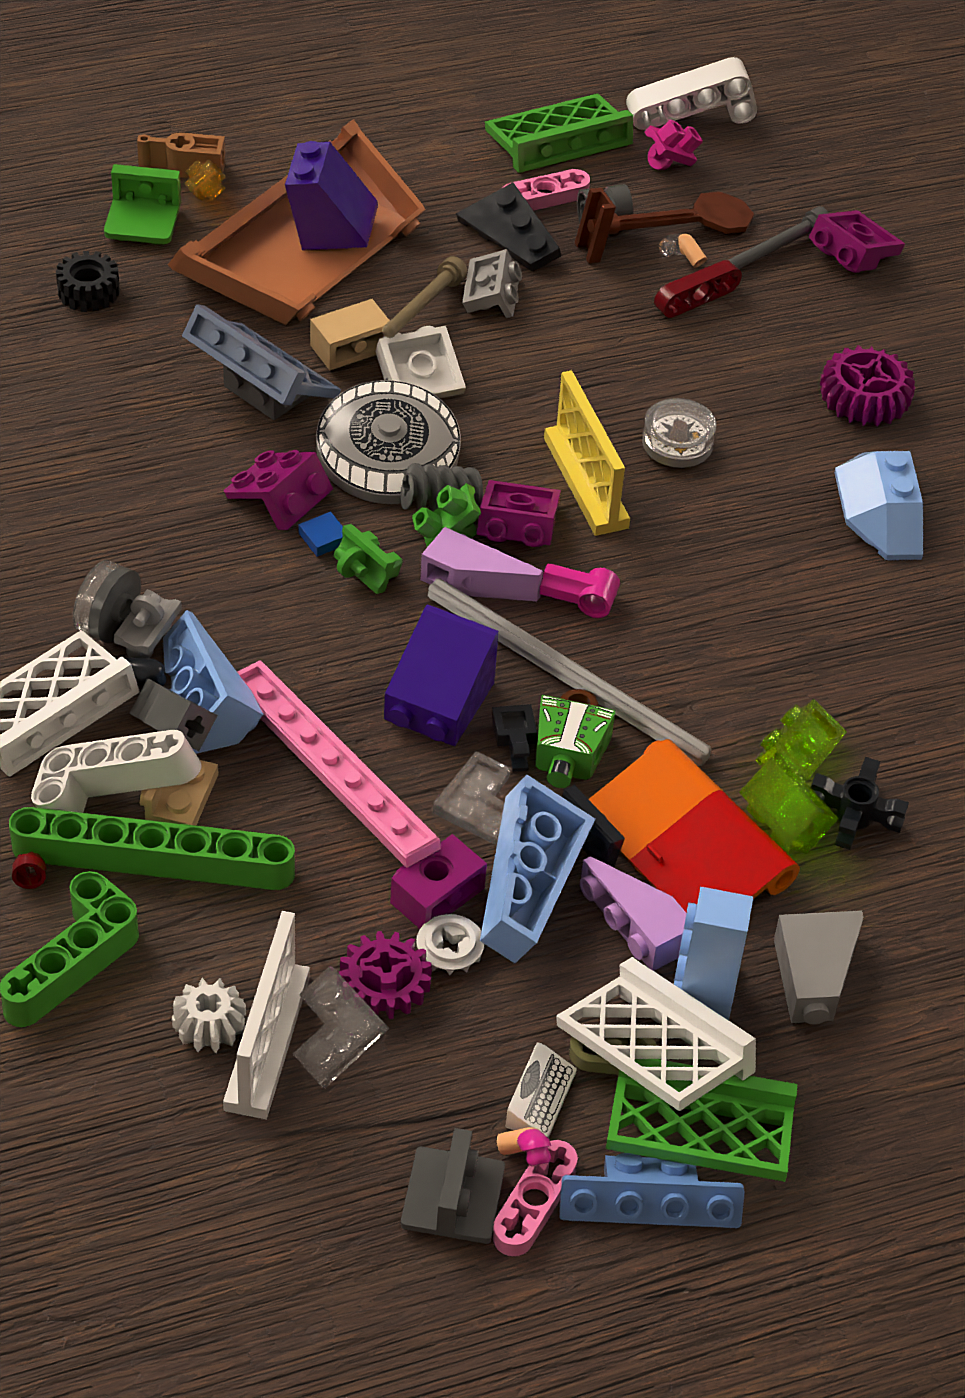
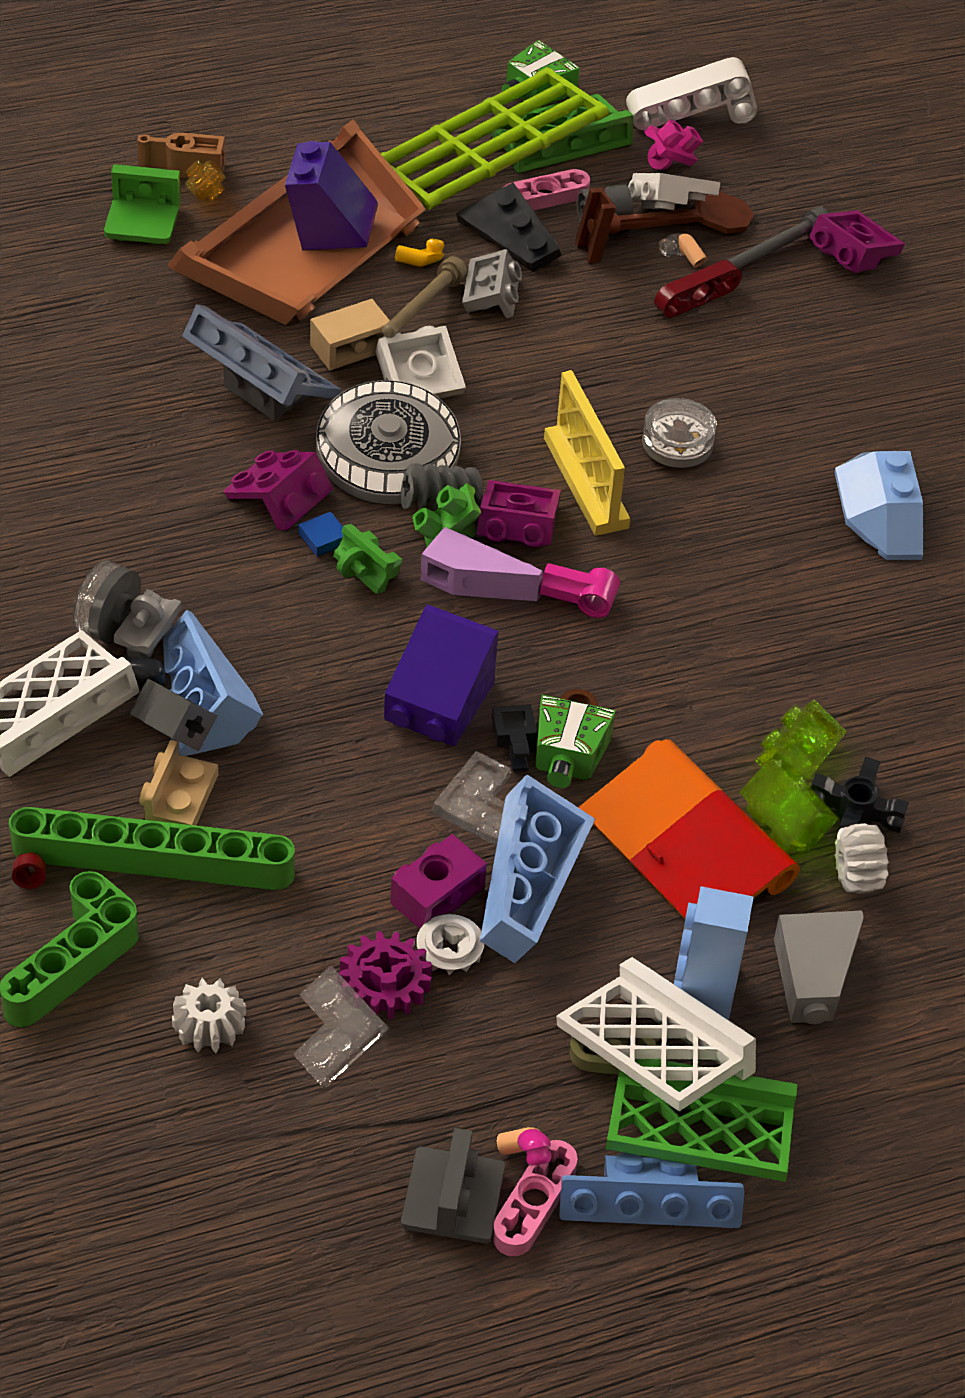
white beam [31,730,201,813] -> none
black tyre [56,251,120,312] -> none
white fence [223,911,310,1120] -> none
bright pink tile [237,660,441,868] -> none
light grey axle [428,579,711,766] -> none
slope [505,1042,577,1138] -> none
black plate [561,785,625,867] -> none
lavender slope [580,856,686,971] -> none
magenta gear [820,345,915,427] -> none
none -> lime door [380,67,609,210]
none -> yellow arm [395,238,445,267]
none -> bright green torso [502,40,580,107]
none -> white plate [628,173,720,210]
none -> white gear [834,823,889,894]

